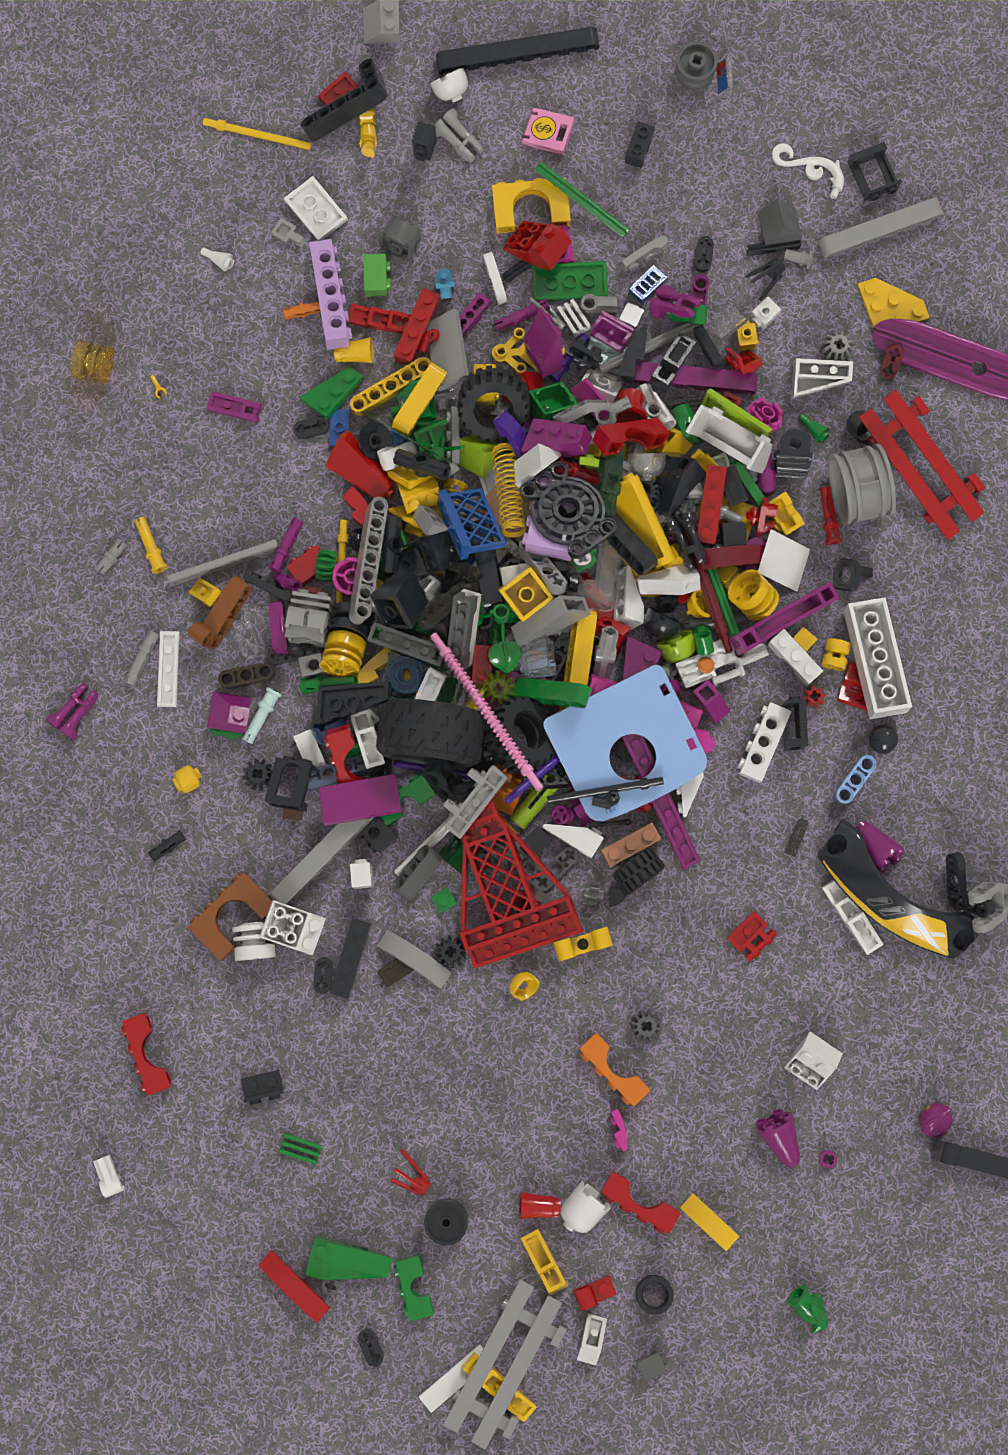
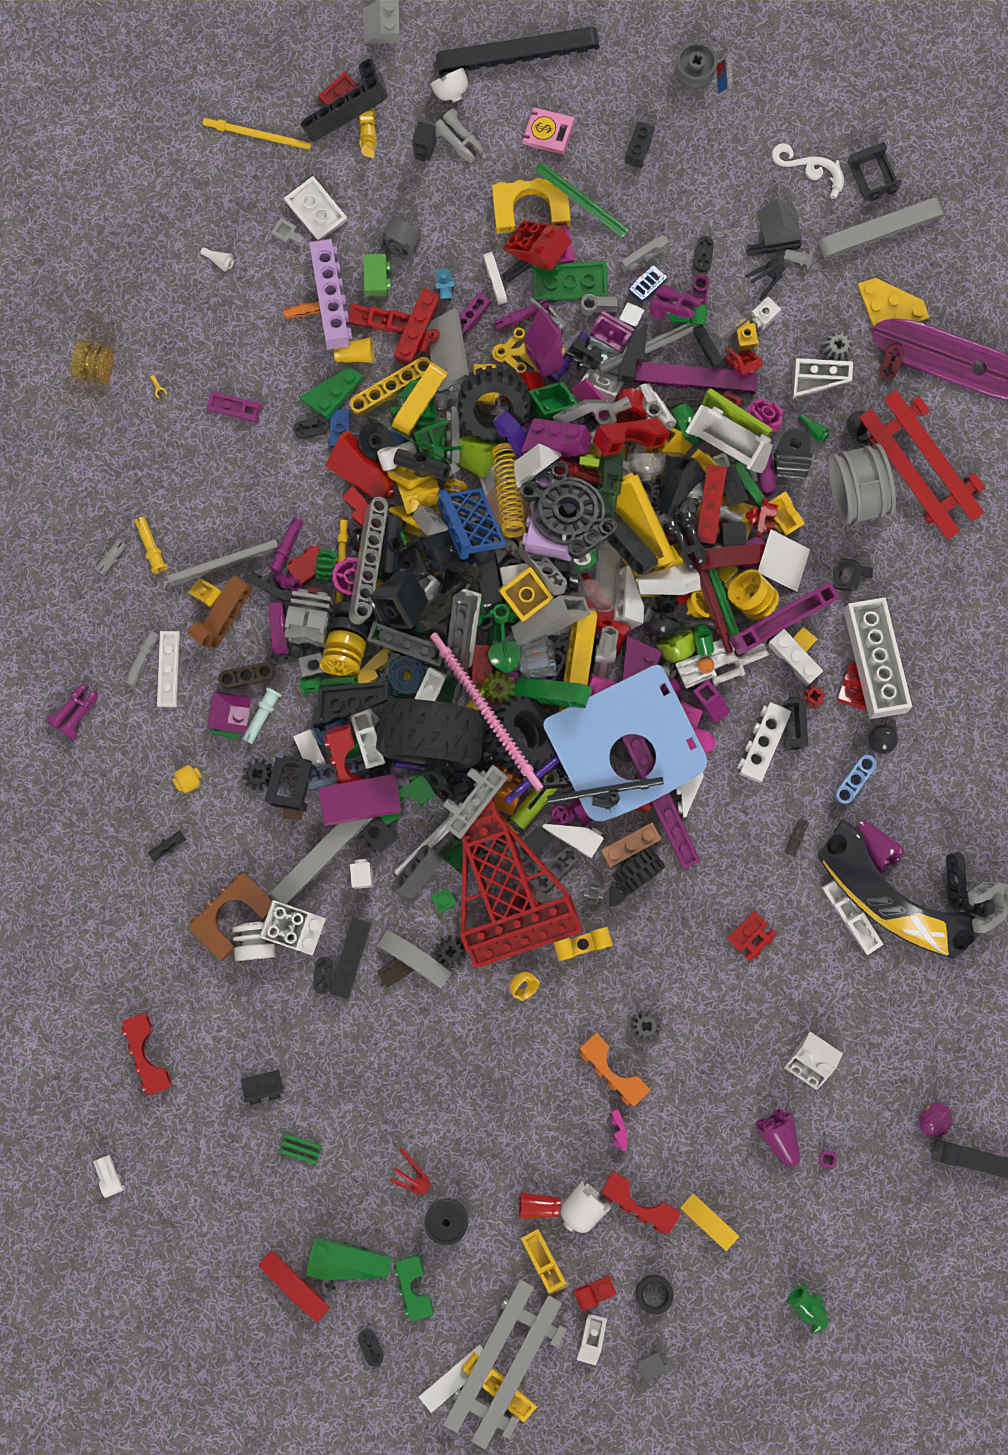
white tile [557,299,591,337] -> none
black hinge [591,818,631,828] -> none
black slope [649,333,696,393] -> none
red pin [819,486,843,545] -> none
yellow wheel [821,638,851,671] -> none

